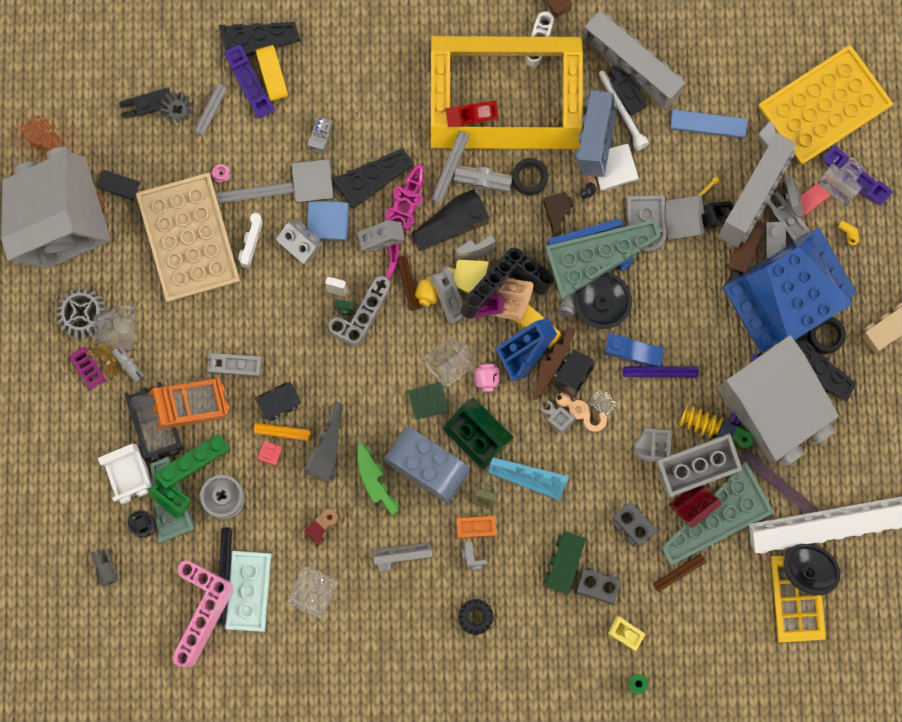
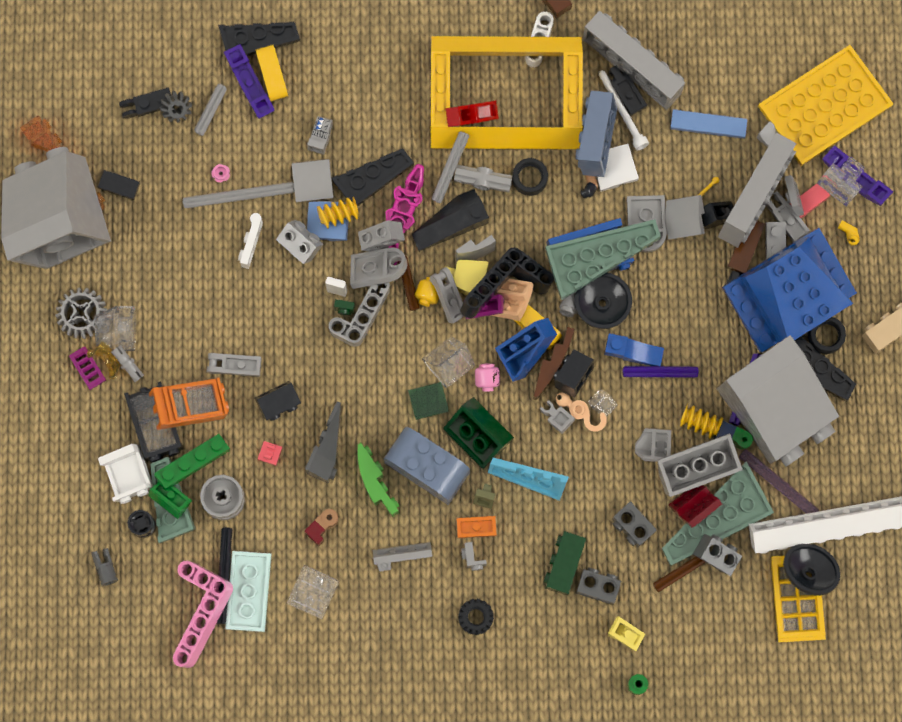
tan plate [136,173,240,303] -> none
light orange axle [254,423,311,441] -> none
dark brown arch [543,191,573,237] -> none
none -> yellow piece [317,196,359,229]
none -> light grey tile [350,248,407,289]
none -> dark grey brick [693,534,742,576]

